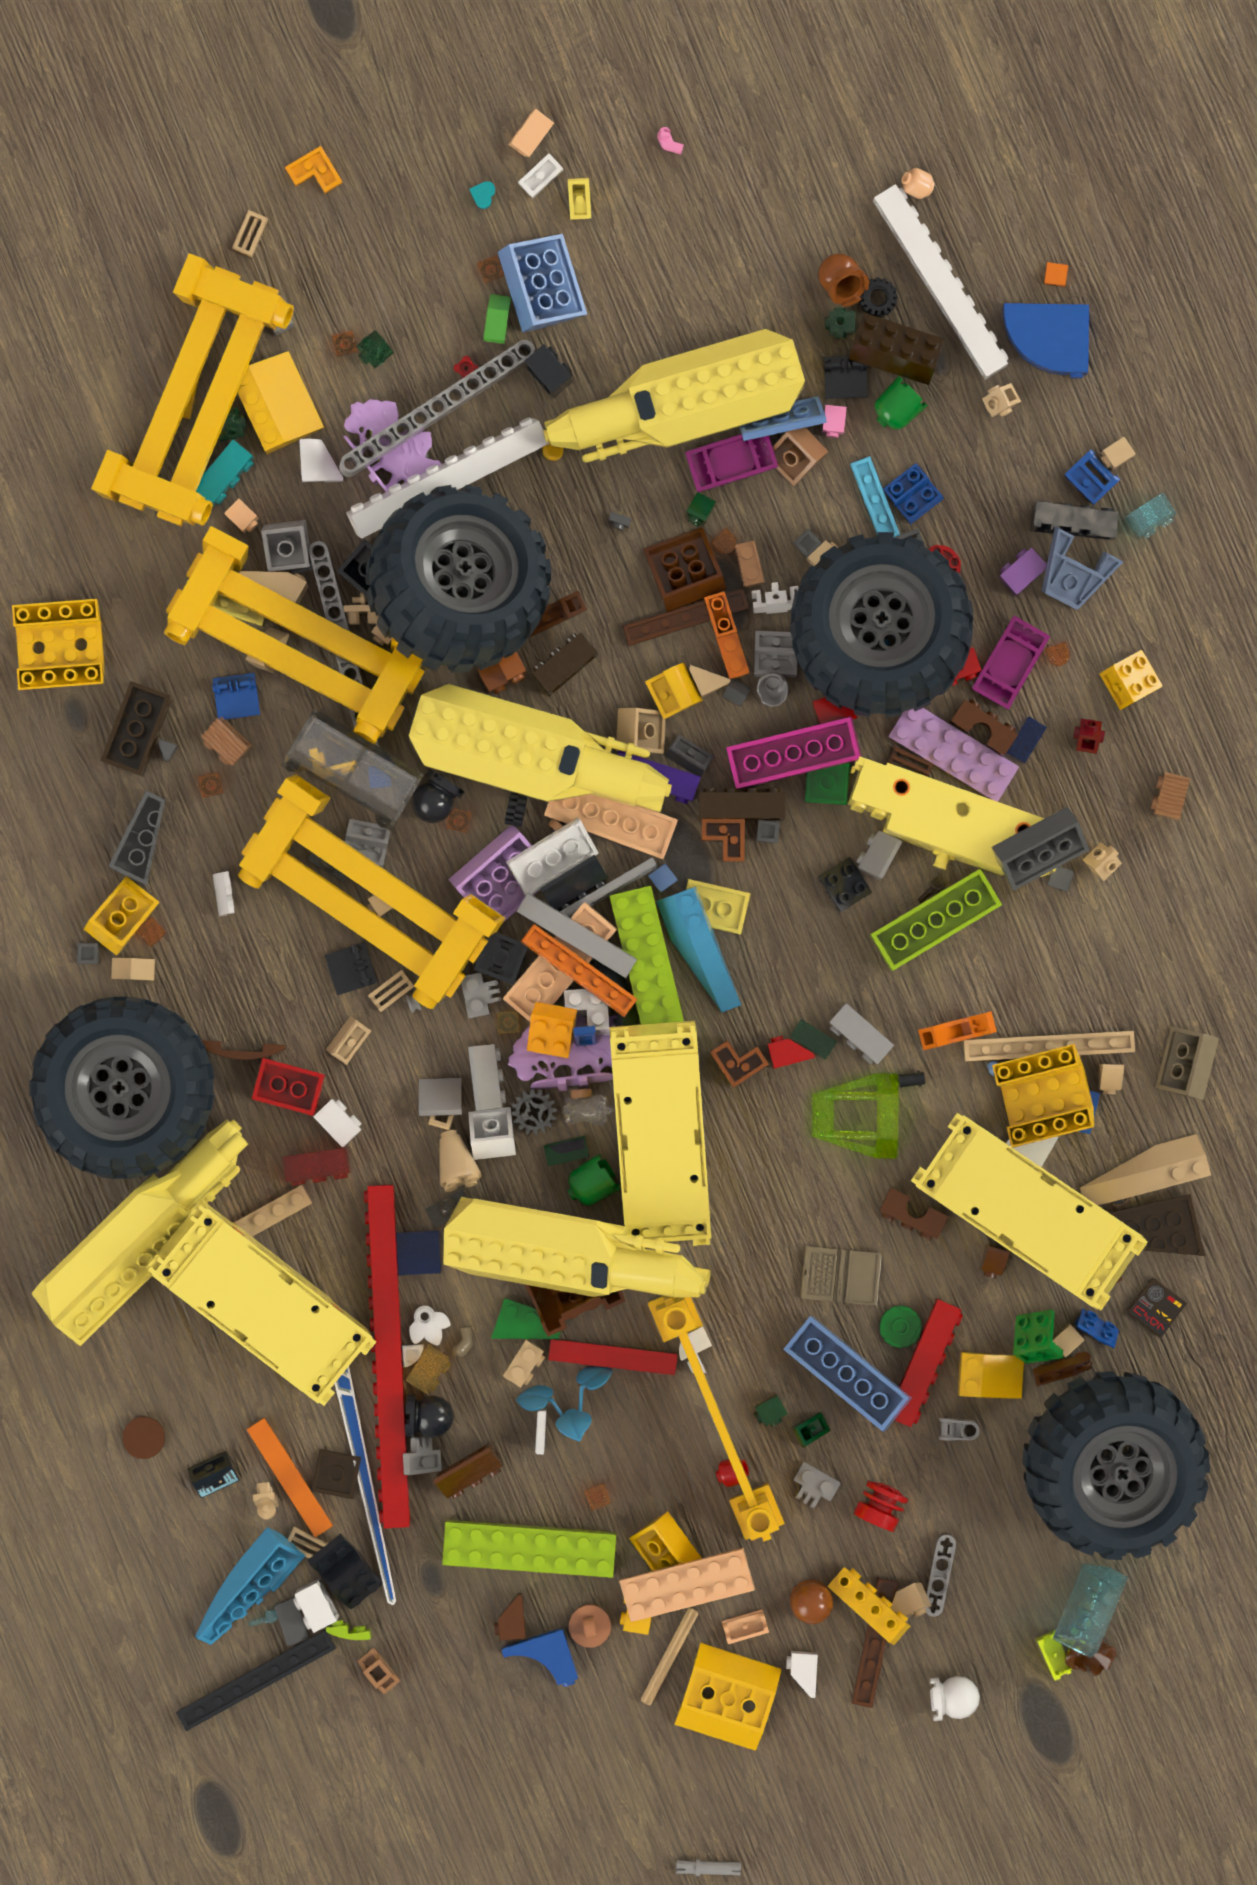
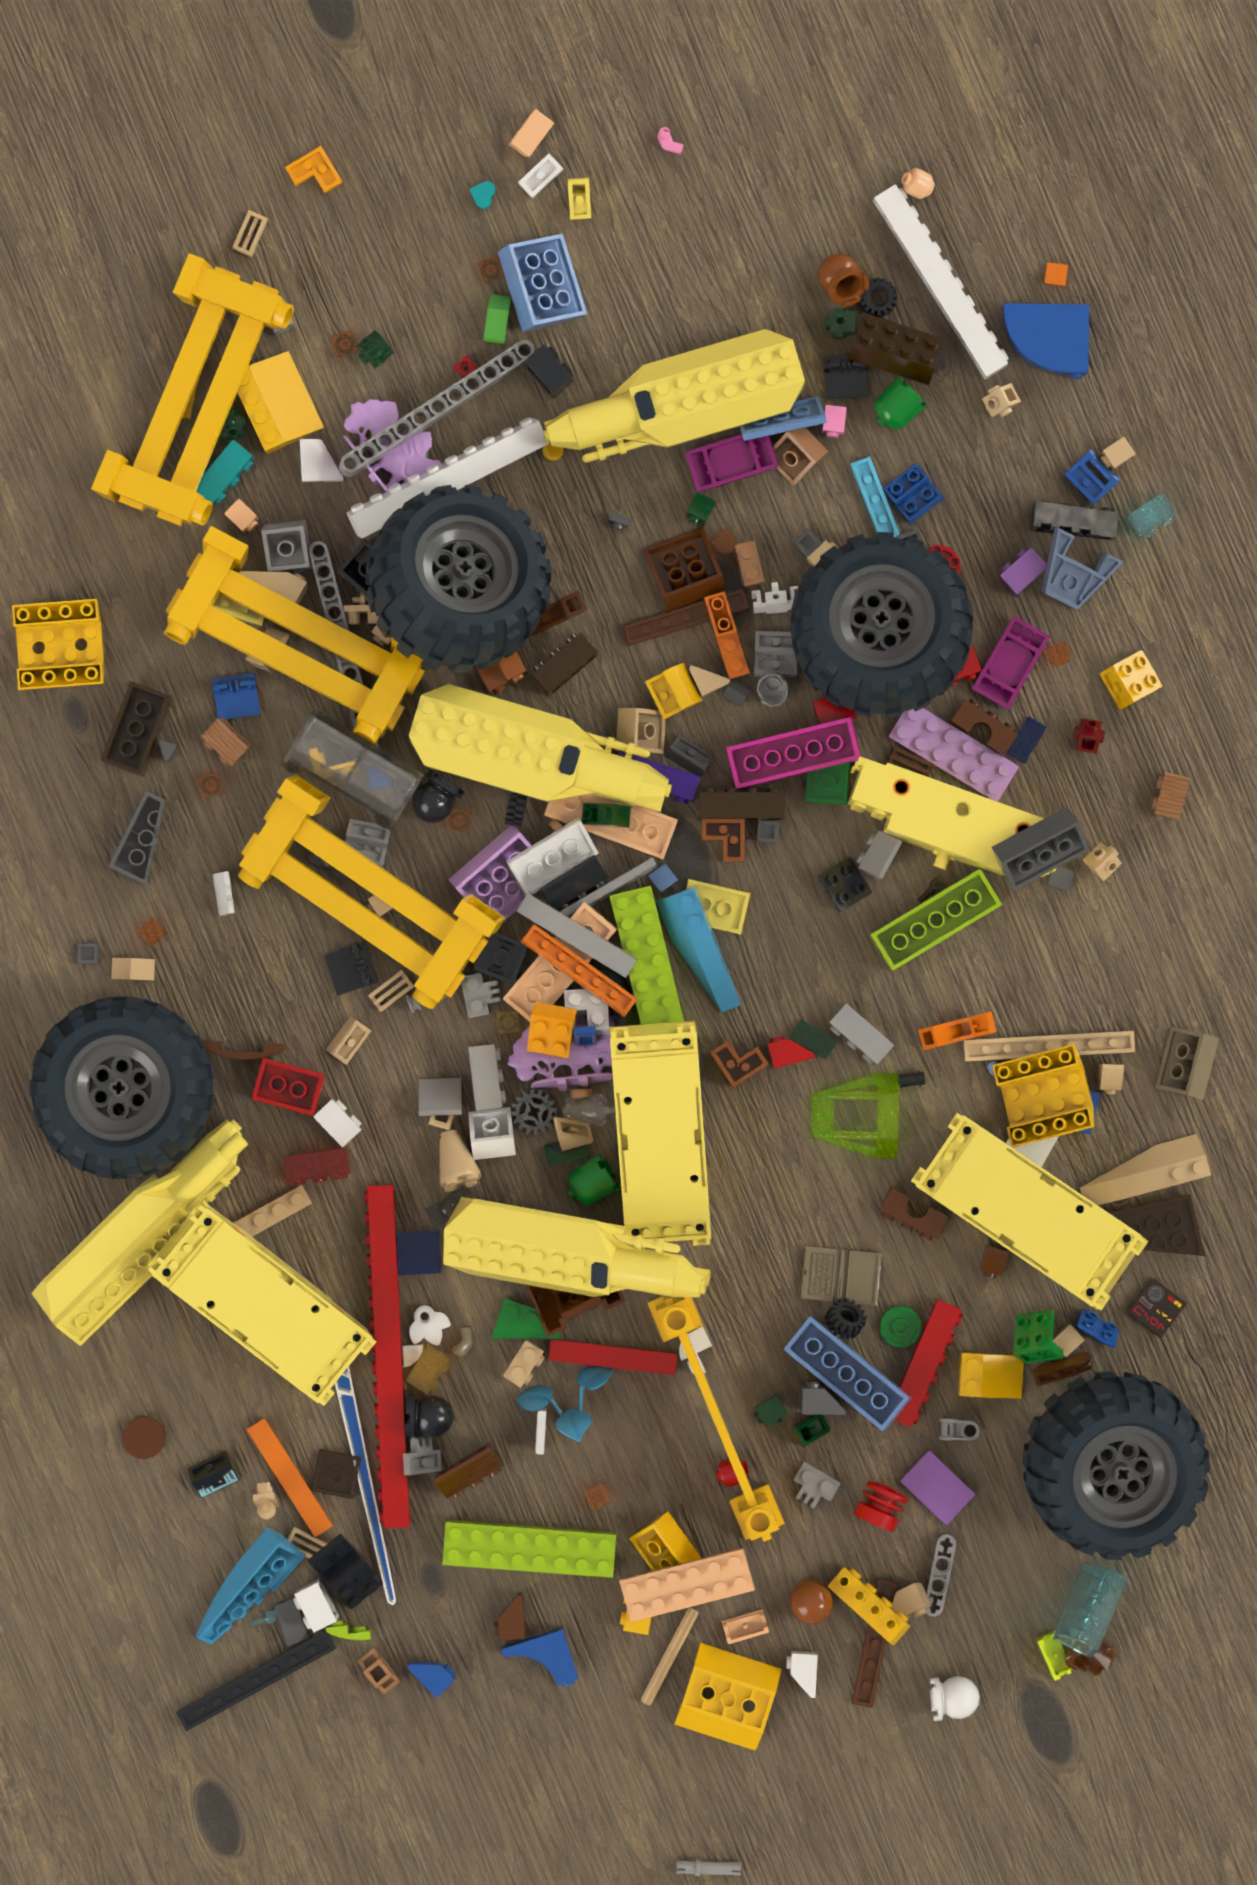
yellow slope [83,876,159,956] -> none
nougat tile [569,1604,611,1648] -> none
none -> blue slope [407,1661,456,1698]
none -> tan slope [553,1117,593,1151]
none -> dark green slope [582,803,631,828]
none -> dark grey slope [800,1380,845,1415]
none -> black tyre [825,1298,867,1339]
none -> medium lavender tile [900,1450,976,1525]

